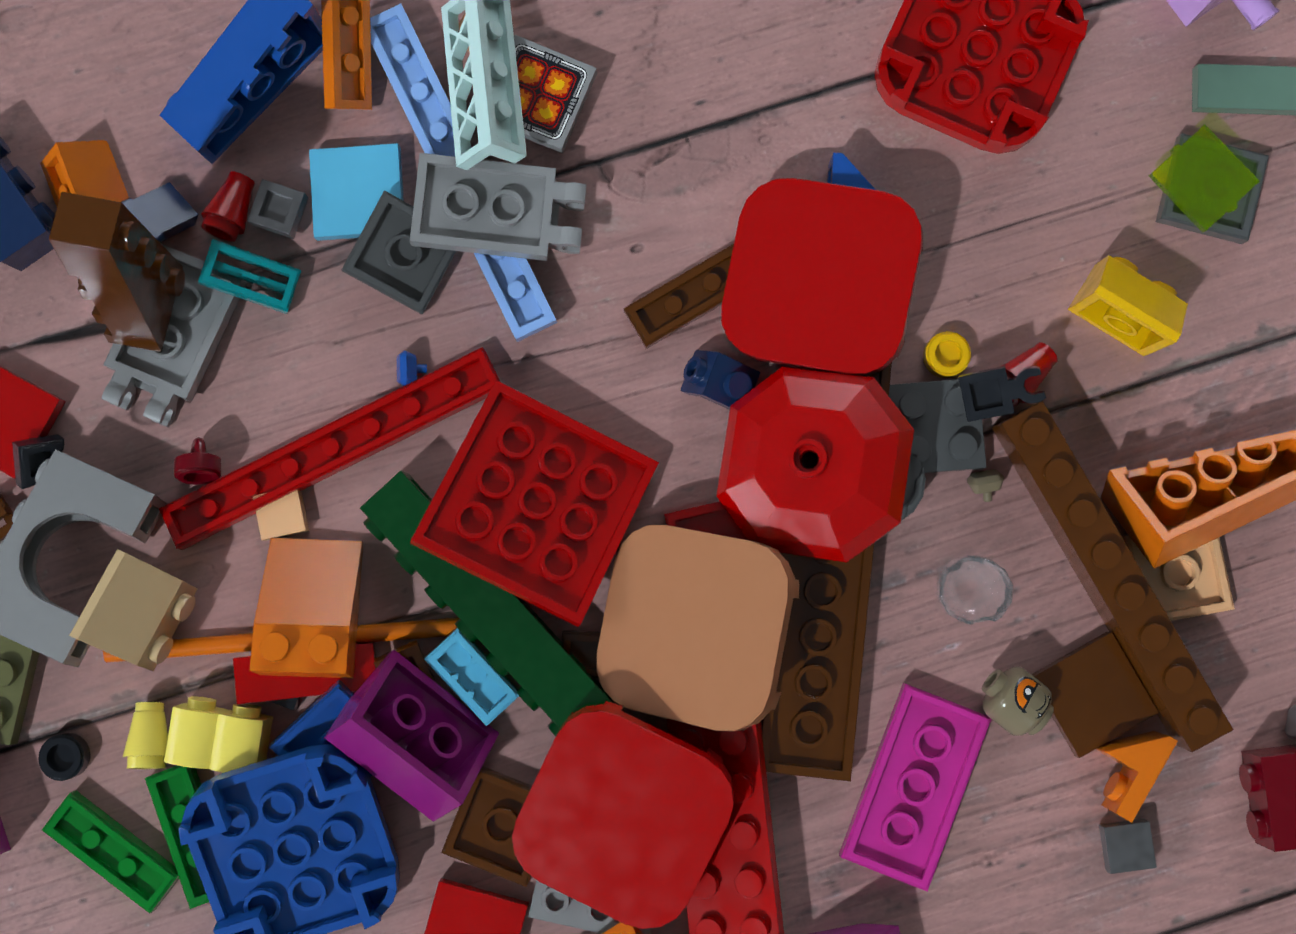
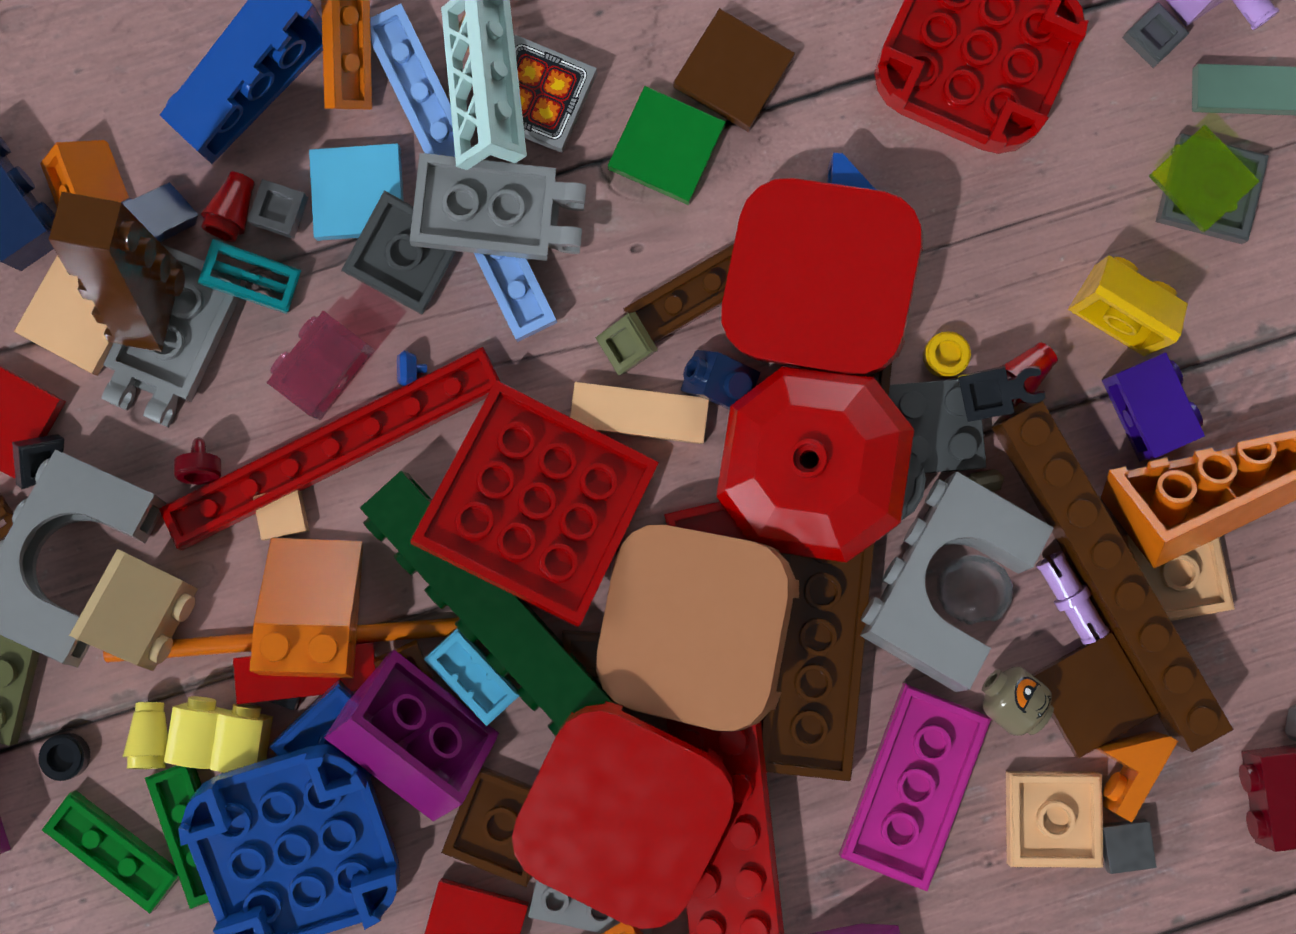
none -> light nougat tile [14,255,113,376]
none -> clear pink brick [266,311,375,420]
none -> light nougat tile [570,382,709,444]
none -> olive tile [595,312,658,376]
none -> green tile [608,86,726,205]
none -> reddish brown tile [673,8,795,132]
none -> light grey arch [860,472,1054,692]
none -> light nougat tile [1006,771,1103,868]
none -> lavender pin [1036,551,1110,645]
none -> dark purple brick [1102,352,1205,462]
none -> dark grey tile [1122,2,1190,68]

